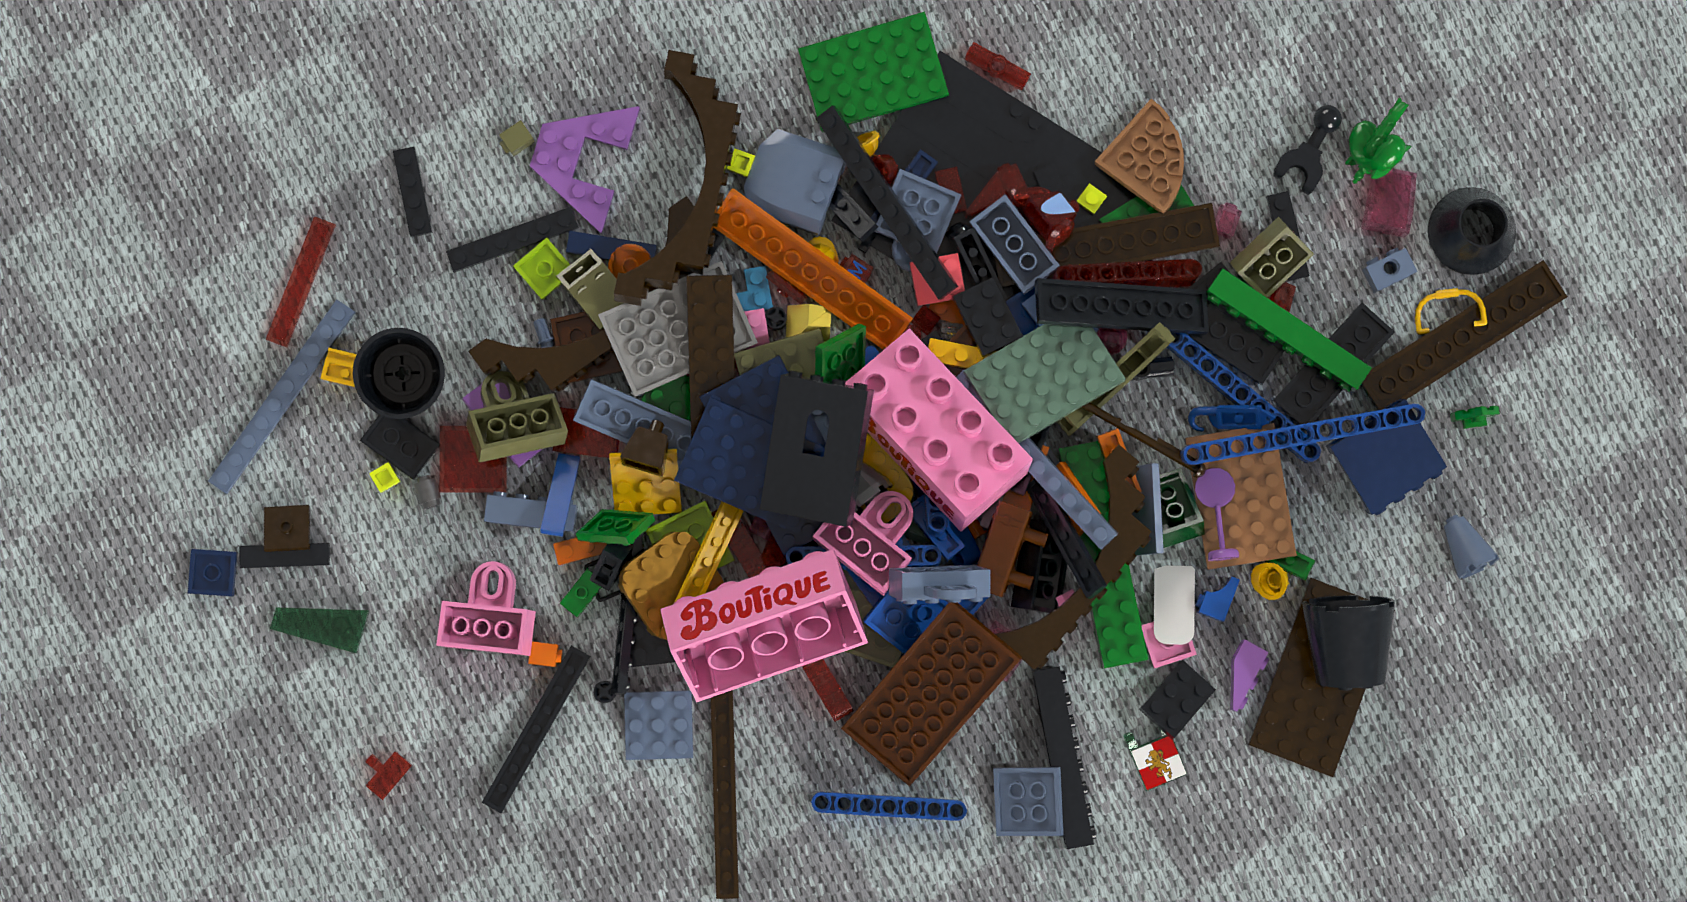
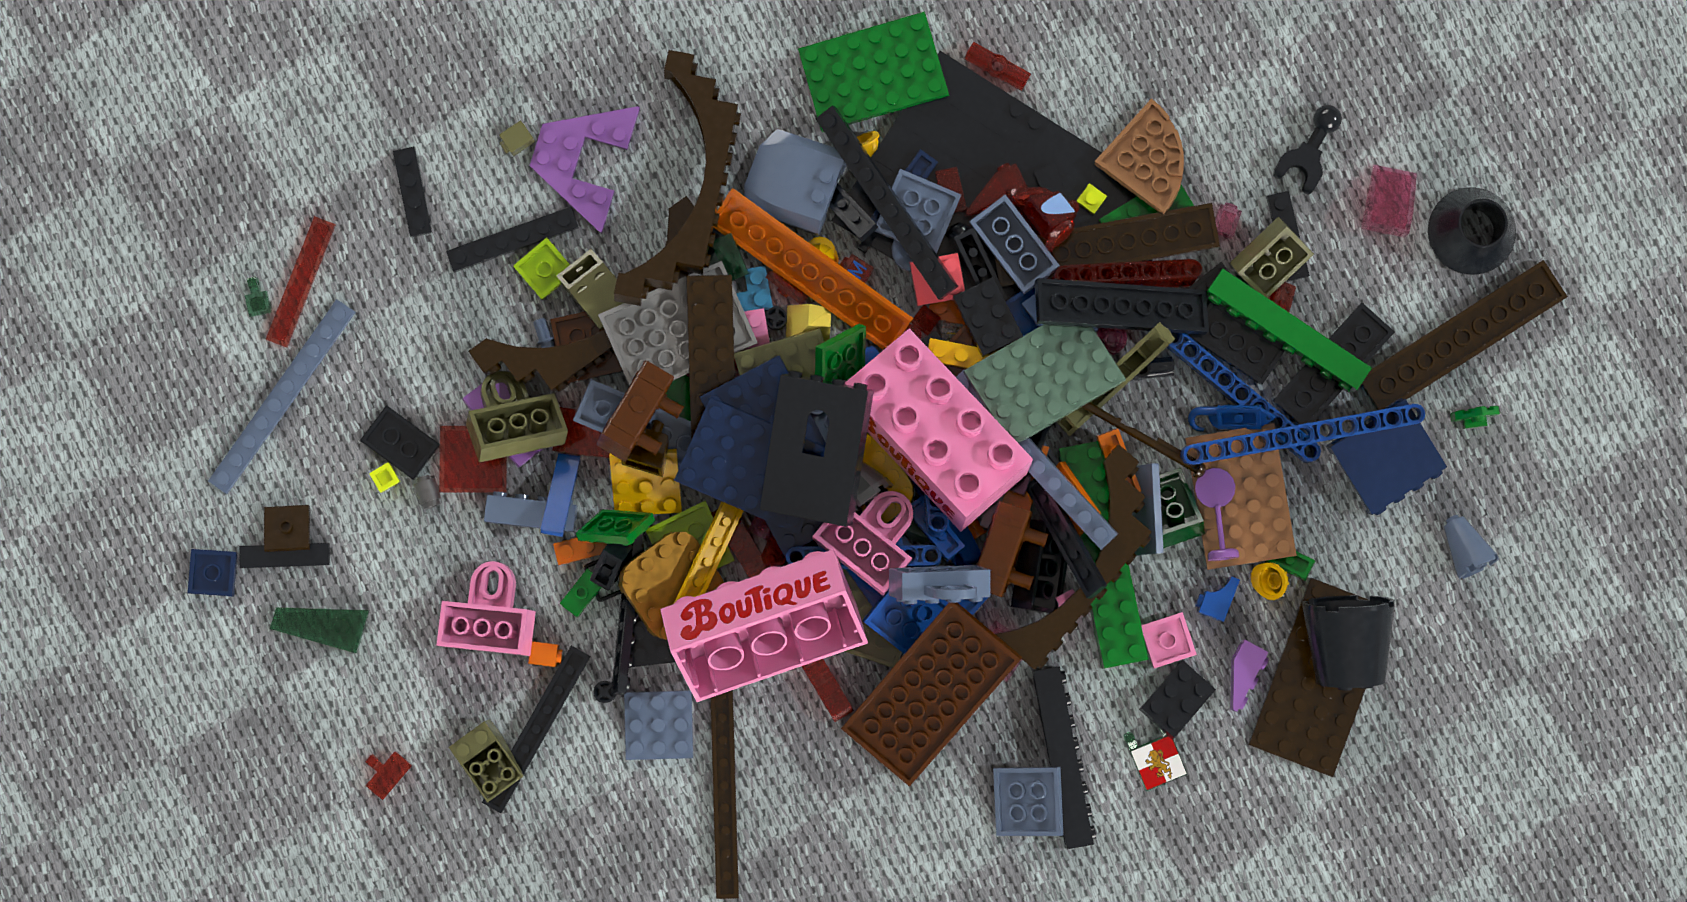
yellow plate [320,347,357,387] -> none
black cone [353,328,445,419] -> none
dark blue tile [566,231,657,260] -> none
orange tile [608,244,651,279] -> none
neon yellow plate [727,148,755,177] -> none
blue beam [811,791,967,821] -> none
clear red piece [871,154,898,184] -> none
white sticker [1154,566,1195,645] -> none
green hair [1345,98,1412,184] -> none
sand blue brick [1362,247,1418,293] -> none
yellow piece [1415,288,1487,335] -> none
none -> clear green plate [245,276,272,317]
none -> olive slope [448,719,524,803]
none -> reddish brown piece [596,360,684,461]
none -> clear green plate [713,232,749,281]

